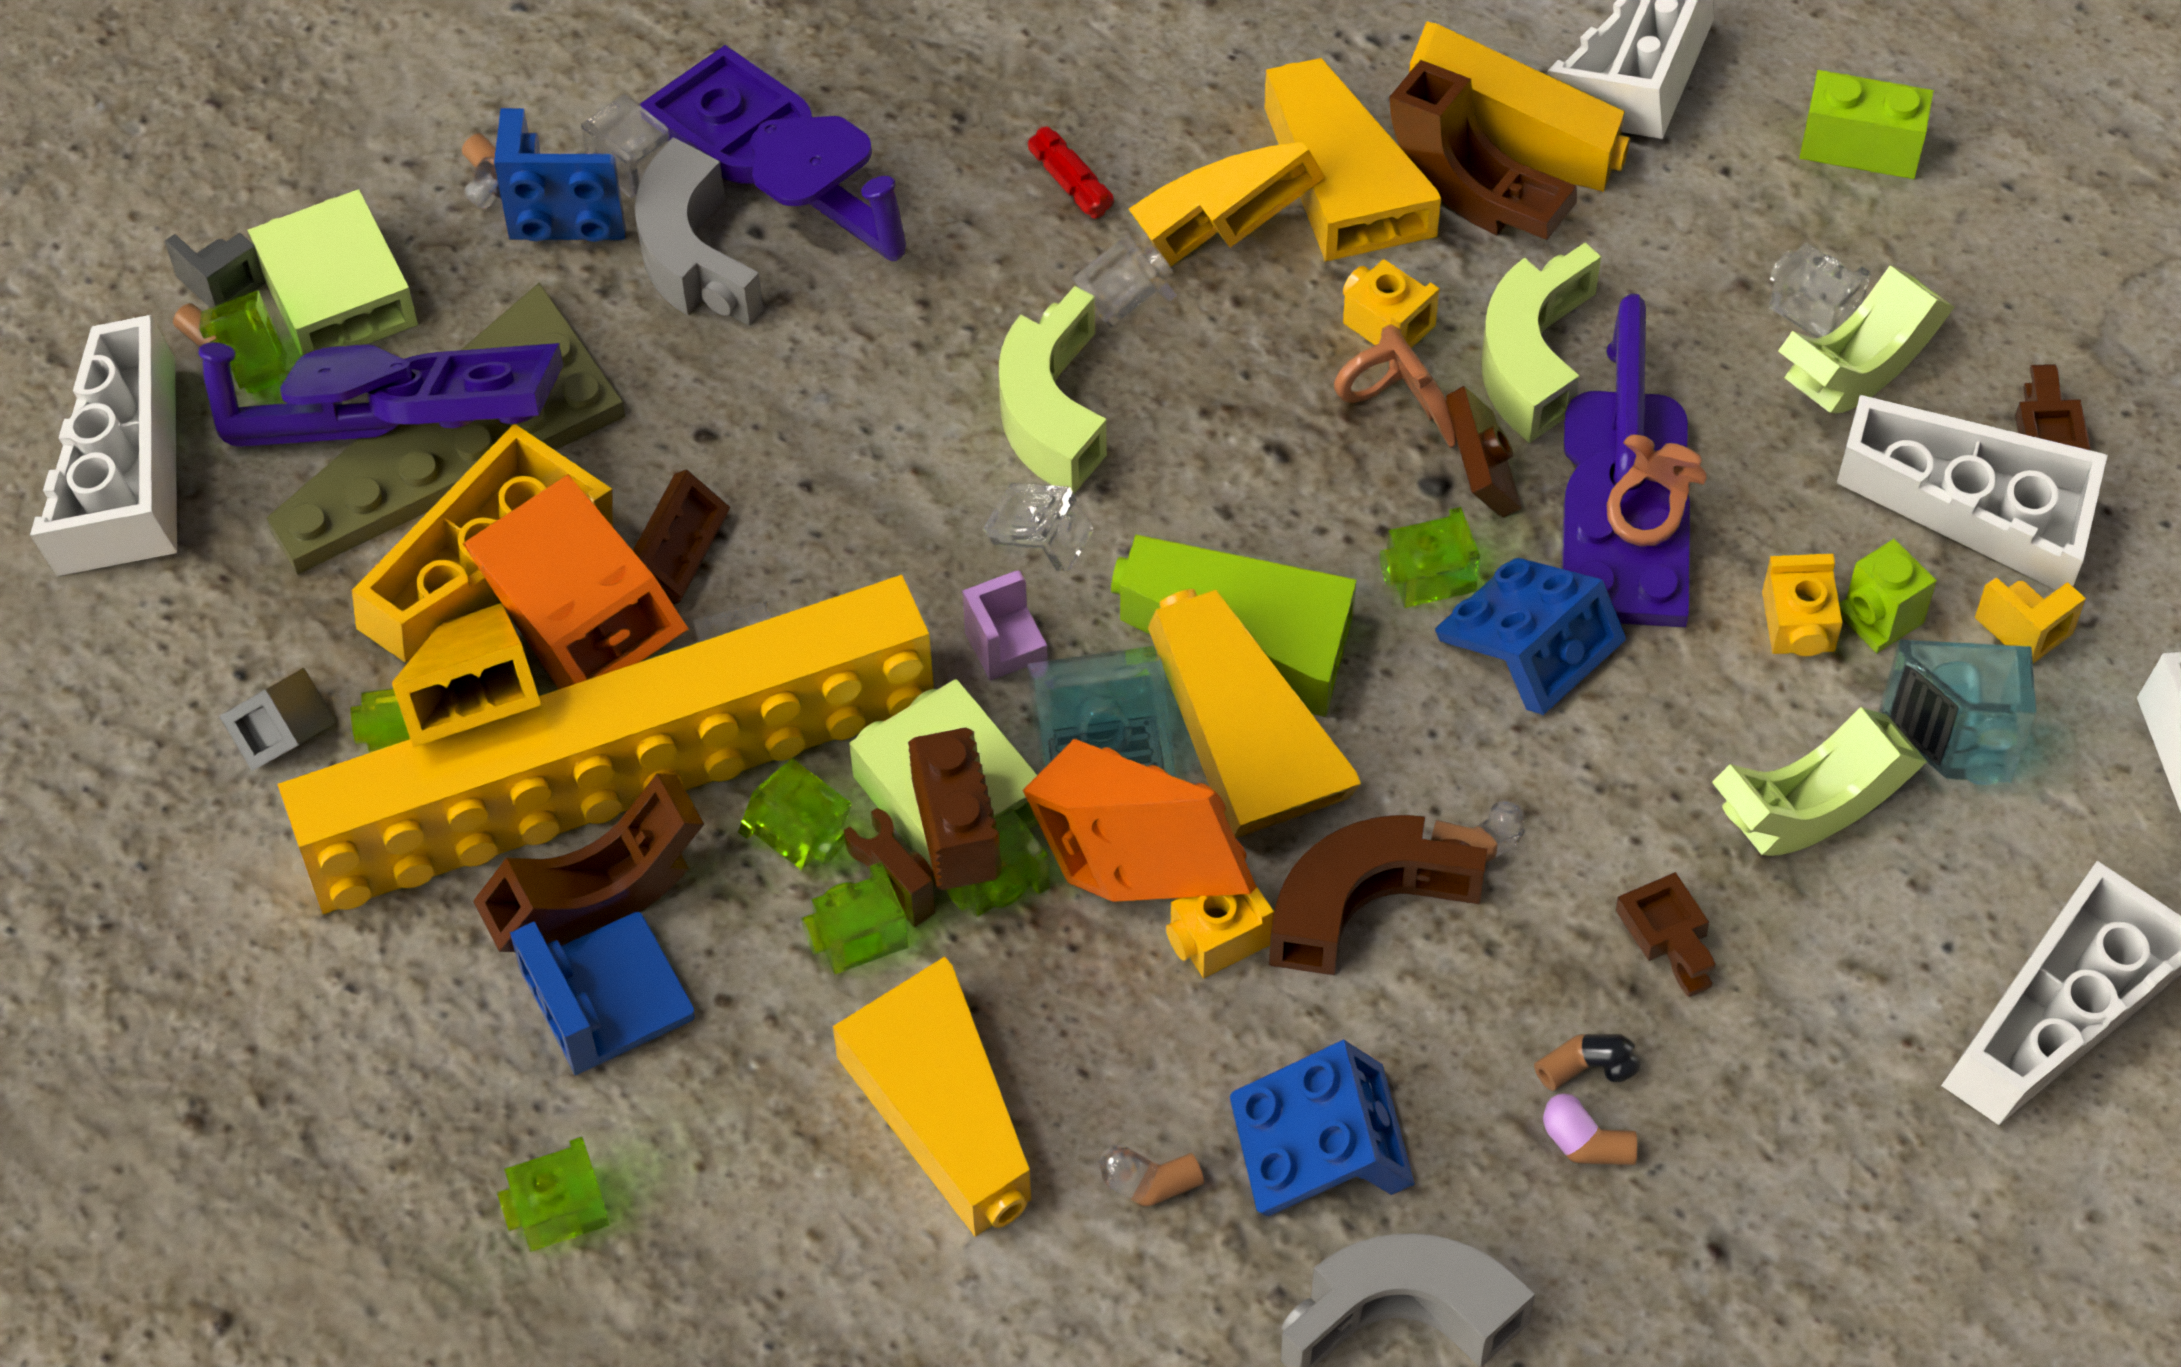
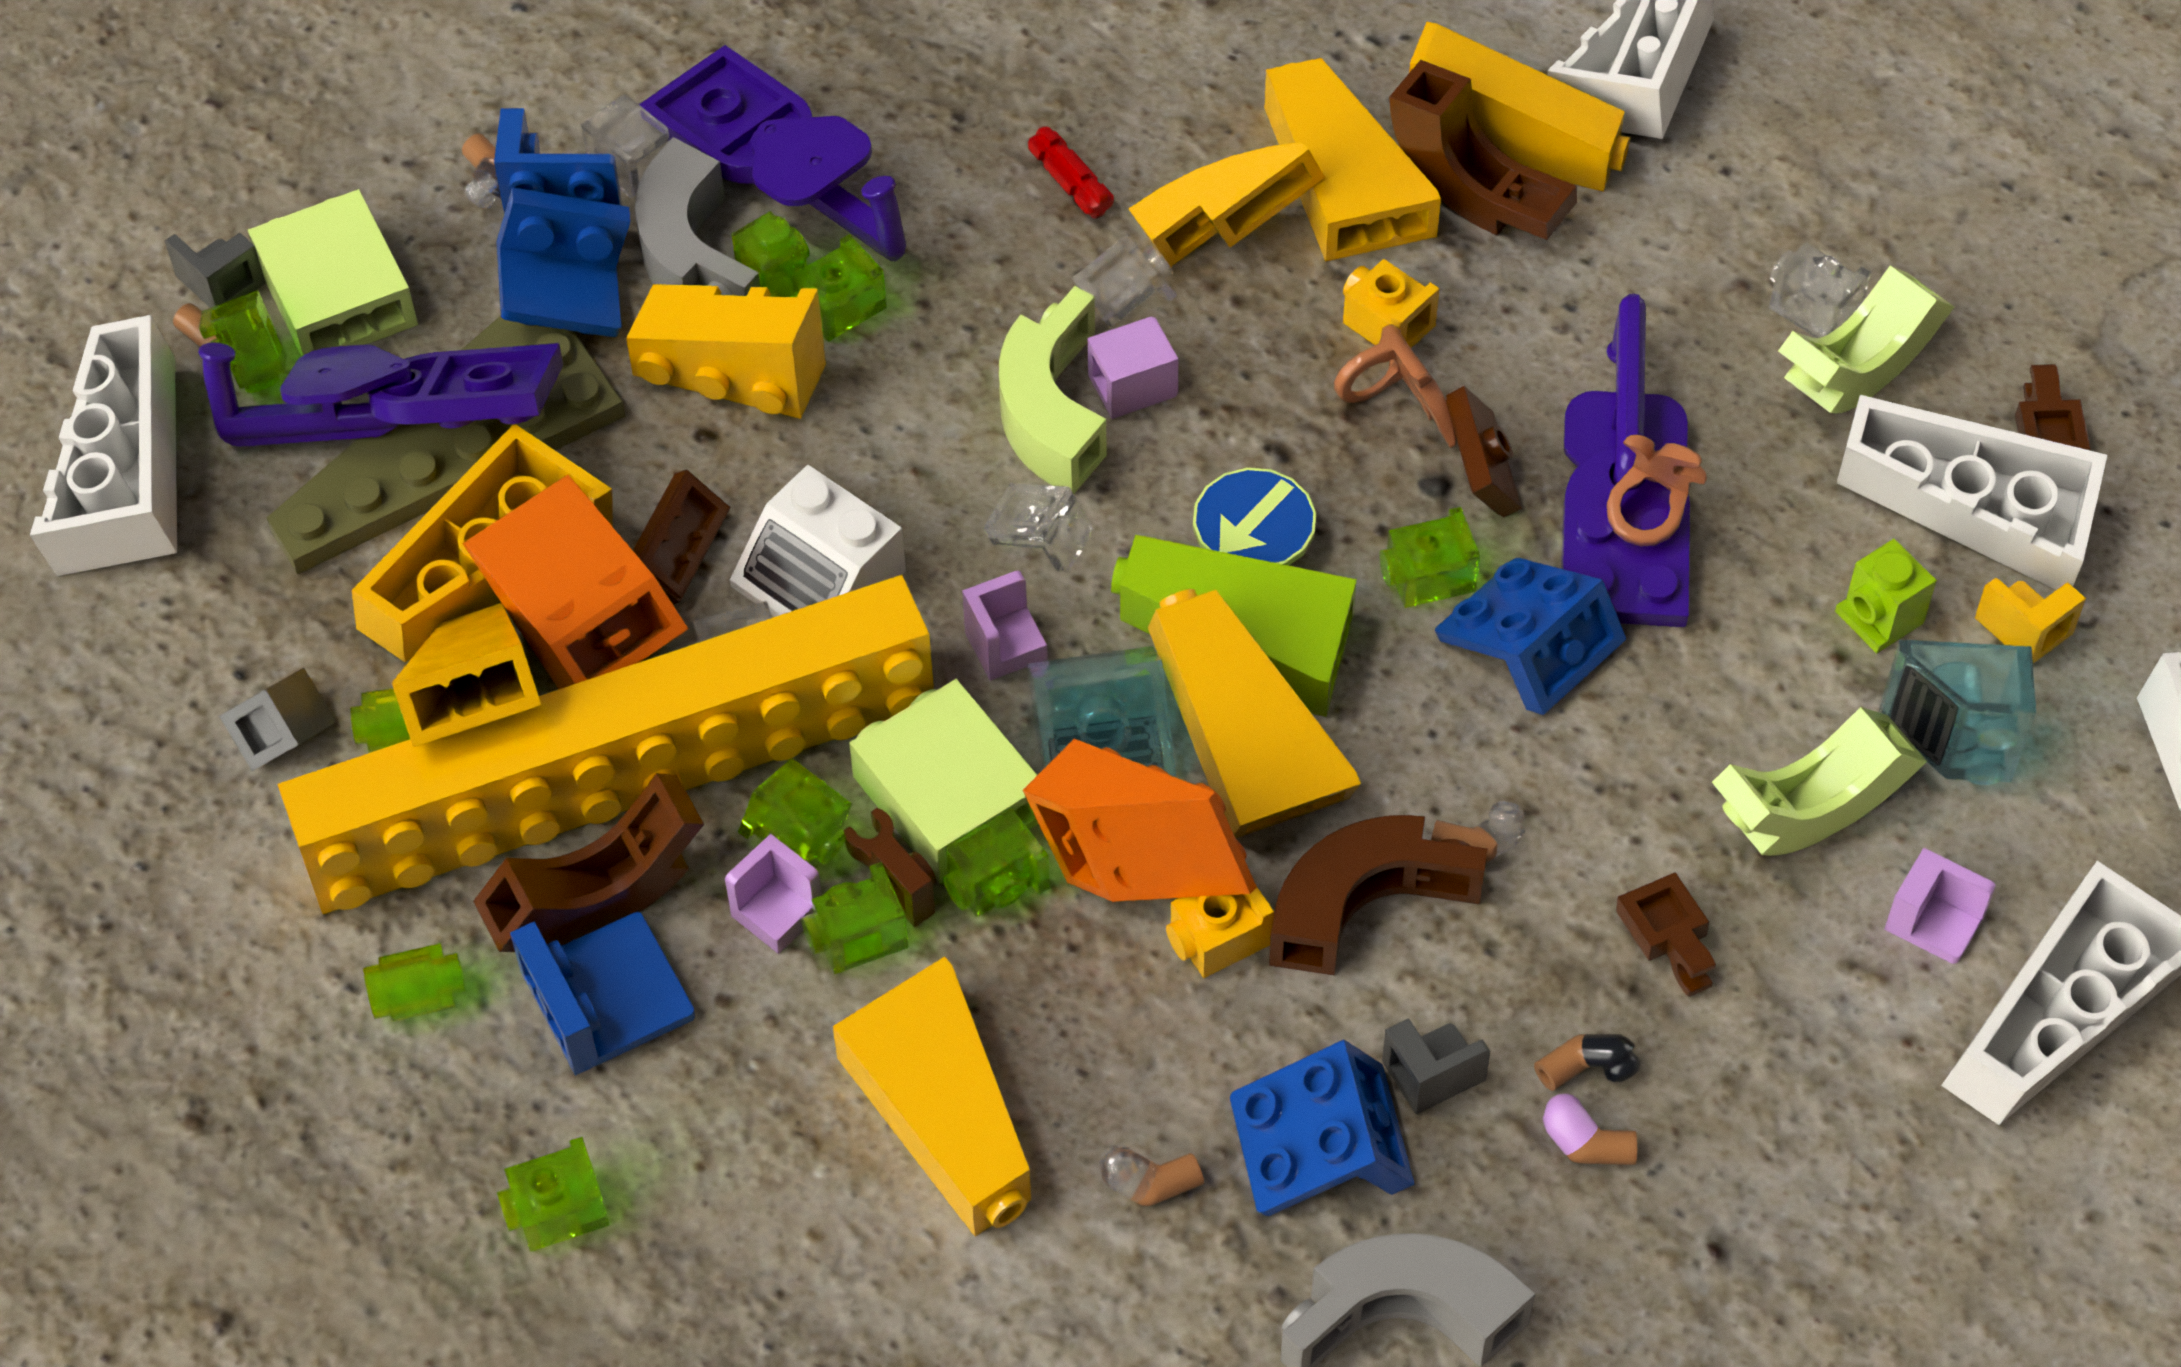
reddish brown brick [908,727,1001,890] -> none
yellowish green arch [1481,243,1602,443] -> none
yellow brick [1762,554,1843,656] -> none
lime brick [1799,70,1934,179] -> none
none -> clear neon green brick [363,942,466,1022]
none -> blue bracket [496,187,631,337]
none -> yellow wedge [626,284,826,419]
none -> lavender panel [725,834,824,954]
none -> white slope [730,465,906,617]
none -> clear neon green brick [731,211,820,297]
none -> clear neon green brick [790,234,887,342]
none -> lavender panel [1087,317,1179,419]
none -> blue piece [1193,468,1316,566]
none -> dark grey panel [1382,1018,1491,1114]
none -> lavender panel [1884,848,1996,964]

